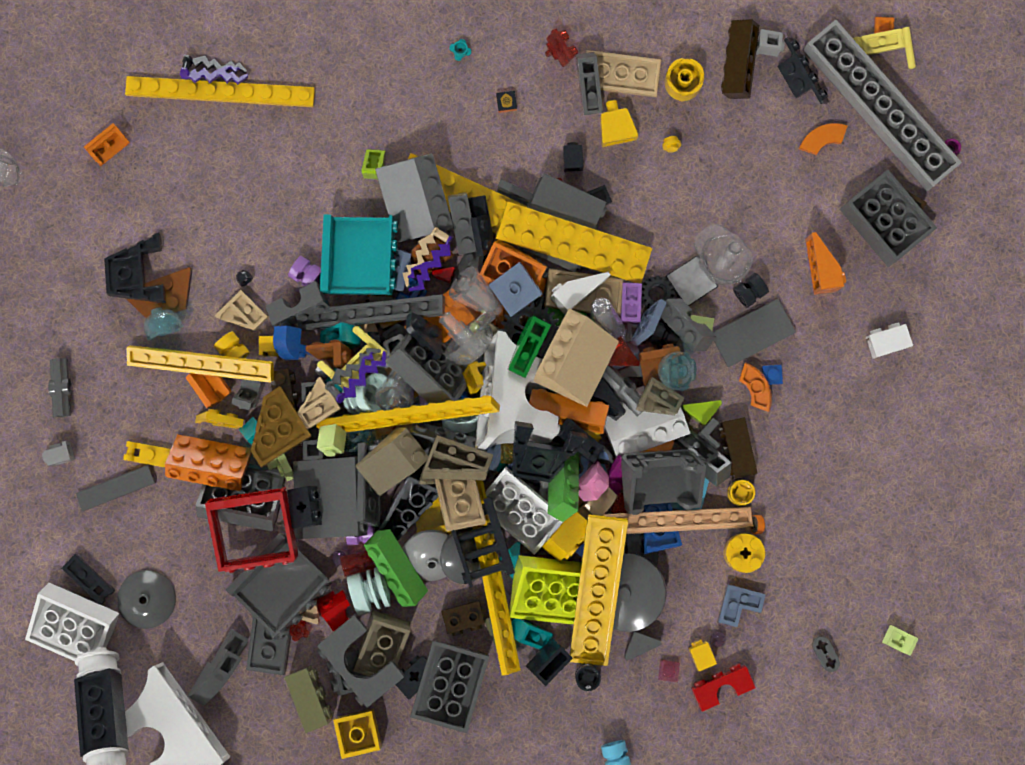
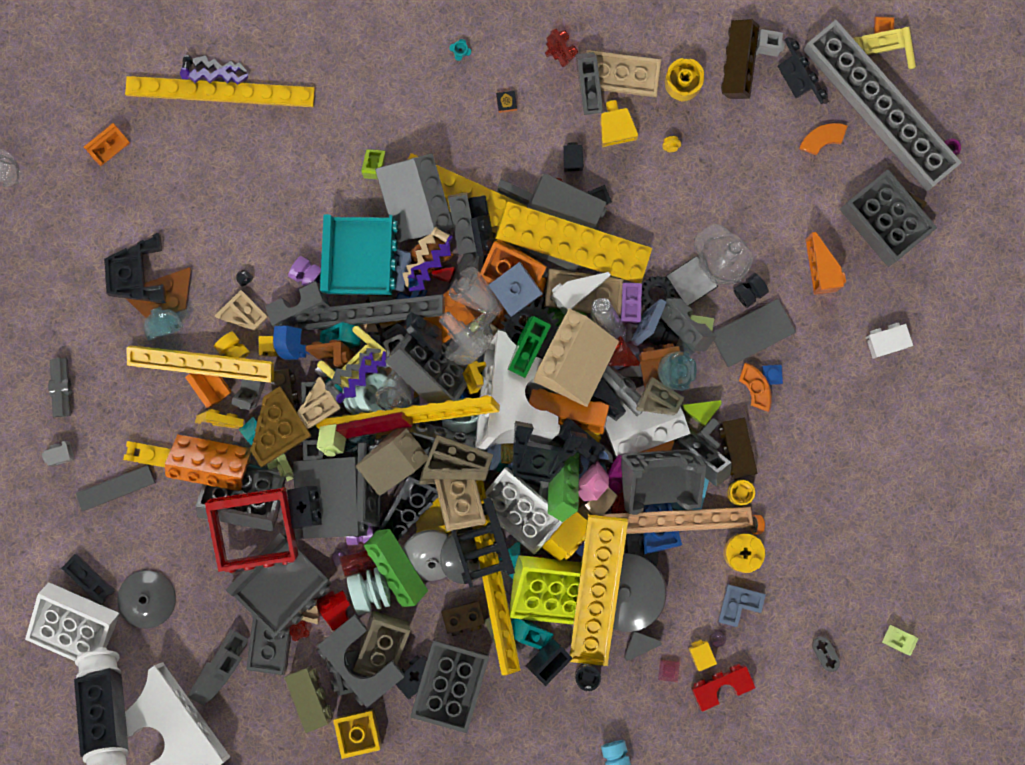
none -> dark red tile [336,412,413,439]

